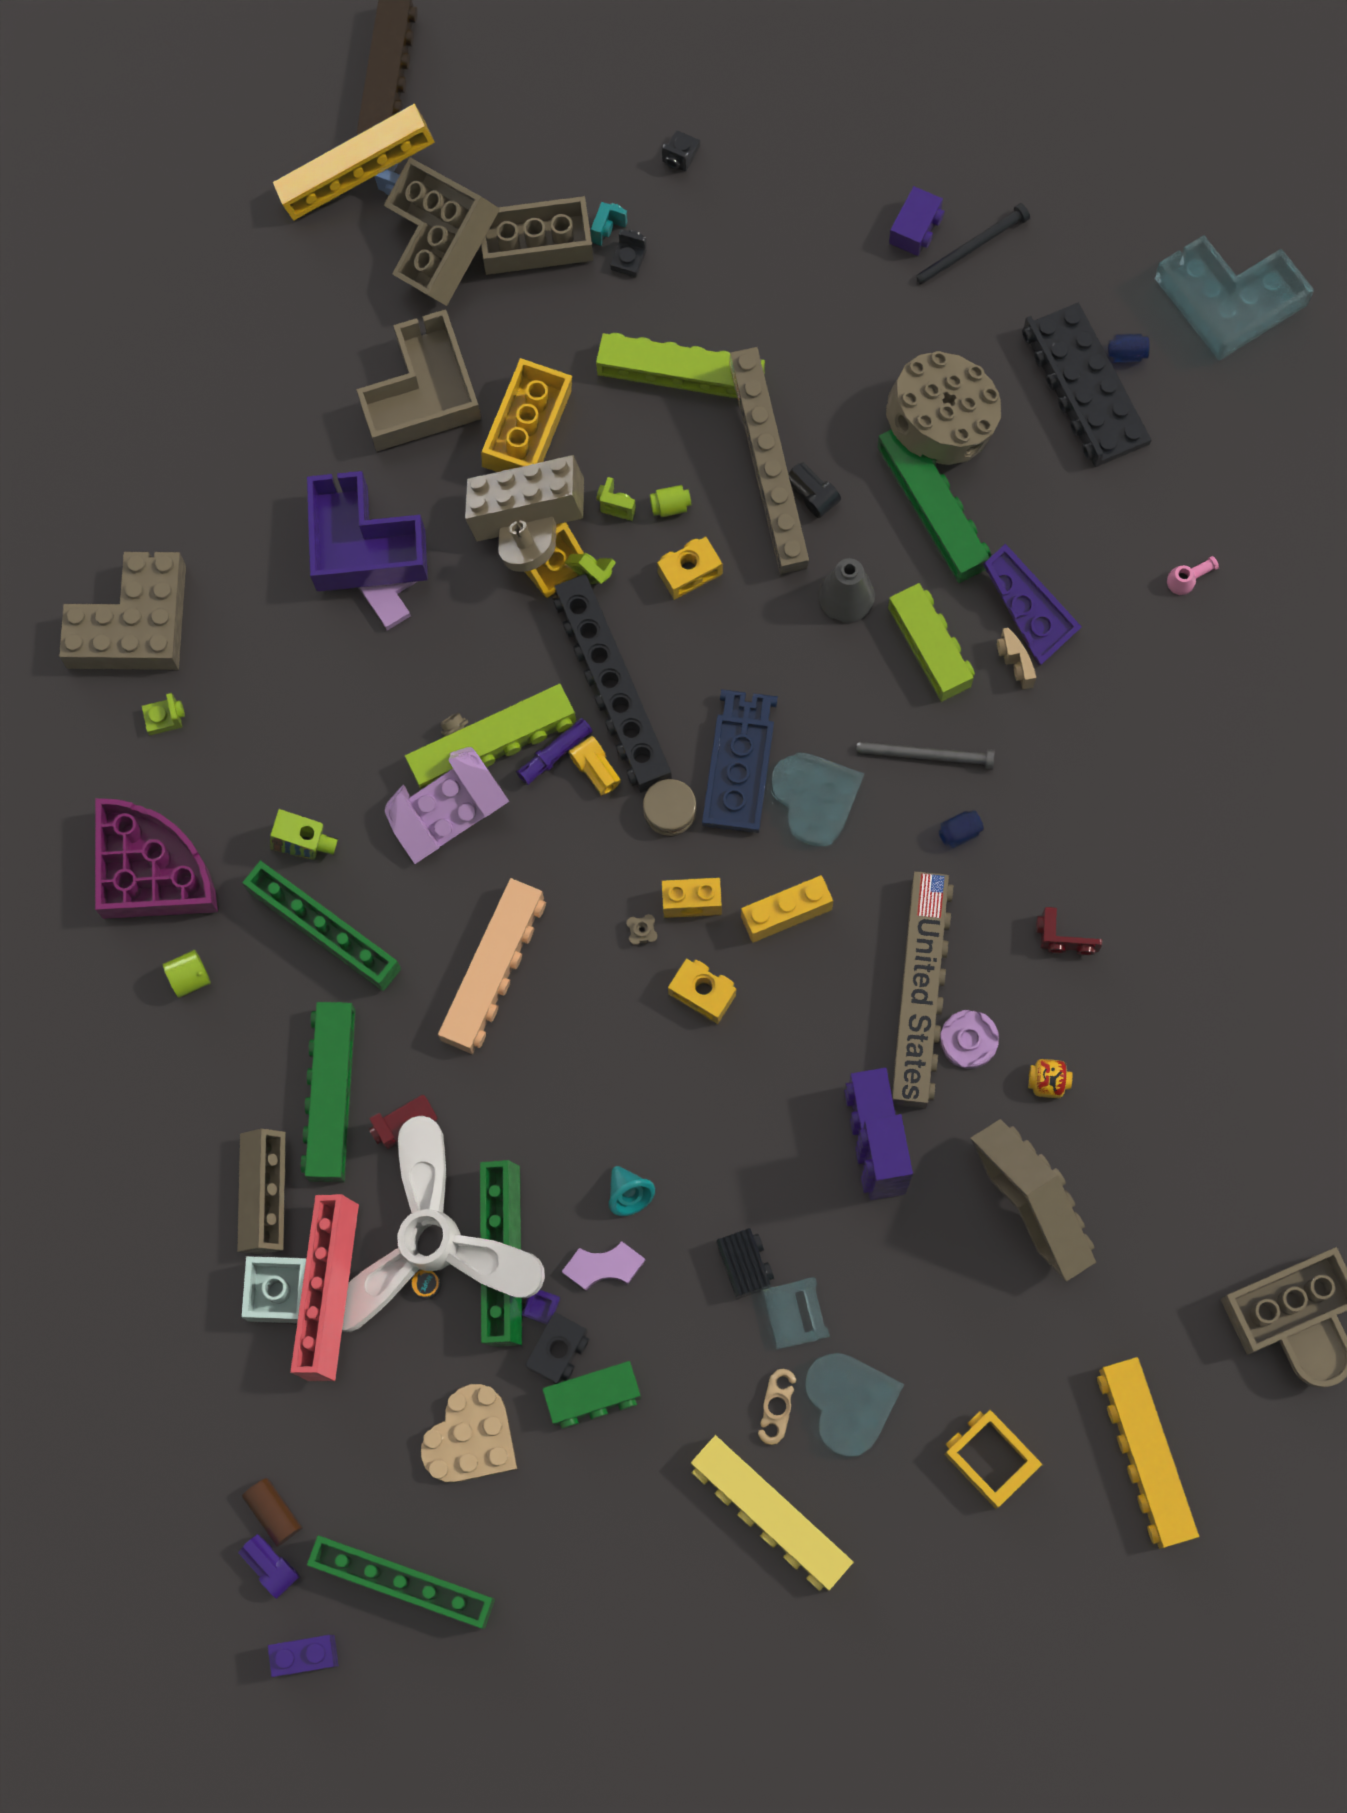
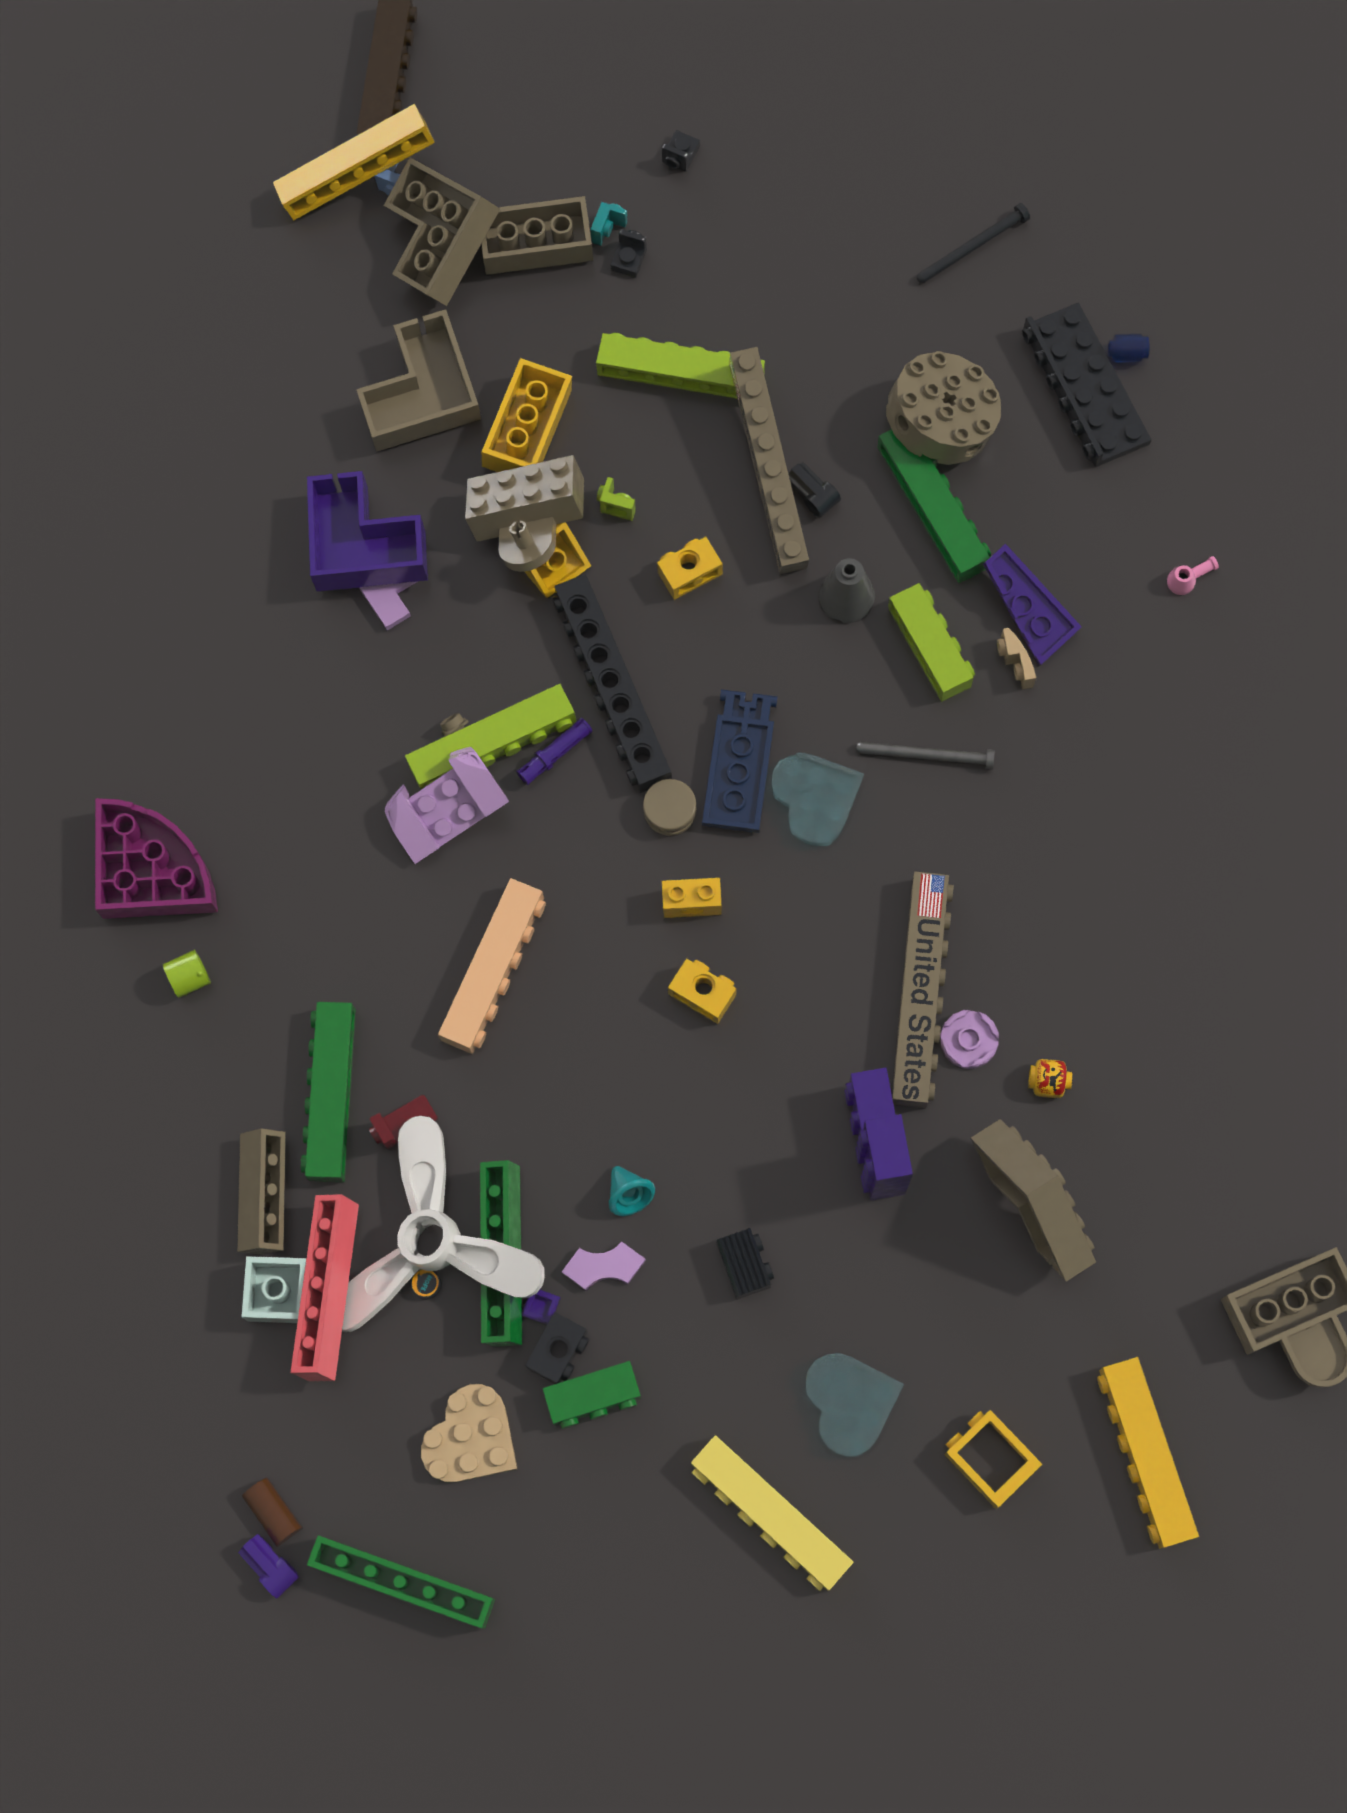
dark tan piece [59,552,186,670] -> none
lime bracket [142,693,185,735] -> none
green brick [242,860,401,992] -> none
dark purple brick [268,1635,339,1677] -> none
lime torso [270,809,338,860] -> none
lime bracket [565,553,616,584] -> none
yellow piece [568,736,621,796] -> none
dark tan plate [627,914,658,945] -> none
lime brick [649,485,692,517] -> none
yellow brick [741,875,833,943] -> none
tan piece [758,1369,796,1445] -> none
clear light blue plate [763,1277,830,1350] -> none
dark purple brick [889,186,945,256] -> none
clear blue brick [939,810,984,848] -> none
dark red bracket [1036,907,1102,955] -> none
clear light blue piece [1154,235,1314,361] -> none

